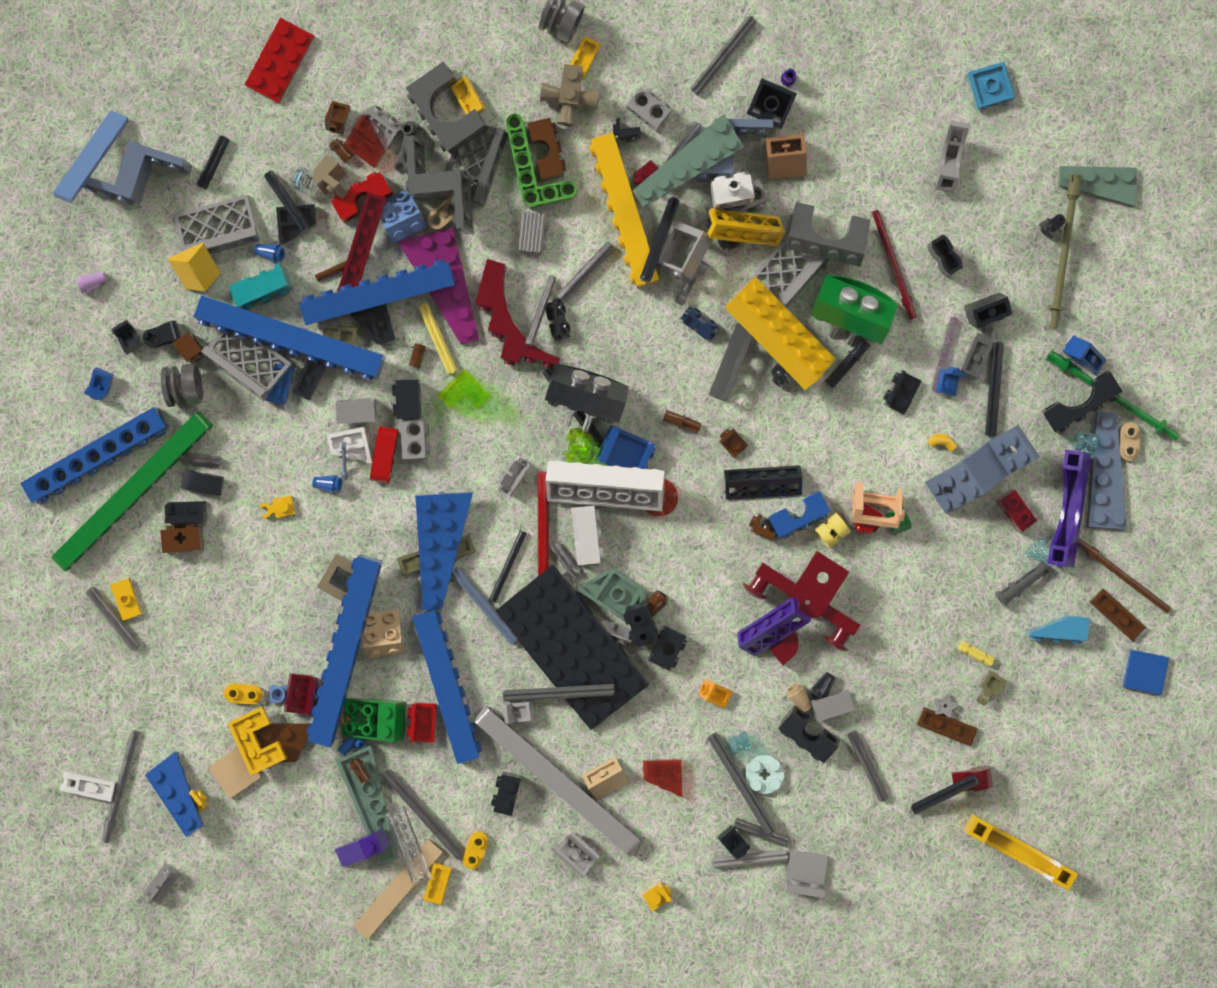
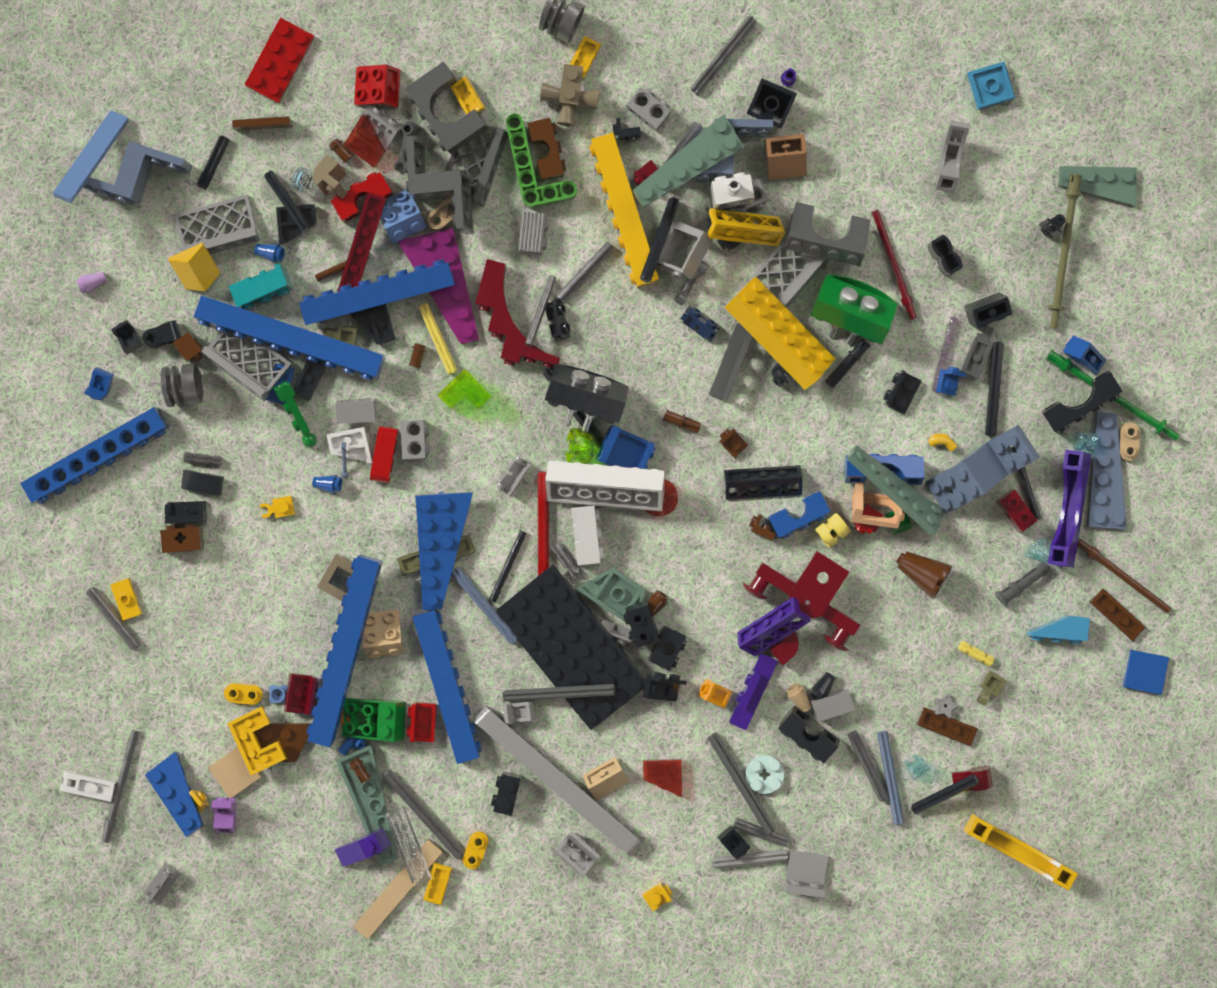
green beam [51,411,213,572] -> none
reddish brown bracket [325,101,351,135] -> none
black brick [392,379,422,420] -> none
clear light blue wheel [728,731,752,755] -> none
none -> medium lavender brick [211,797,237,833]
none -> reddish brown tile [232,116,293,131]
none -> green plate [273,381,317,448]
none -> red bracket [354,64,401,108]
none -> black bracket [643,672,687,702]
none -> dark purple bracket [729,653,778,730]
none -> arch [844,453,924,485]
none -> sand green wing [847,445,944,536]
none -> sand blue axle [877,731,904,825]
none -> reddish brown cone [896,551,952,599]
none -> clear light blue tile [904,754,930,780]
none -> black bar [1011,447,1041,519]

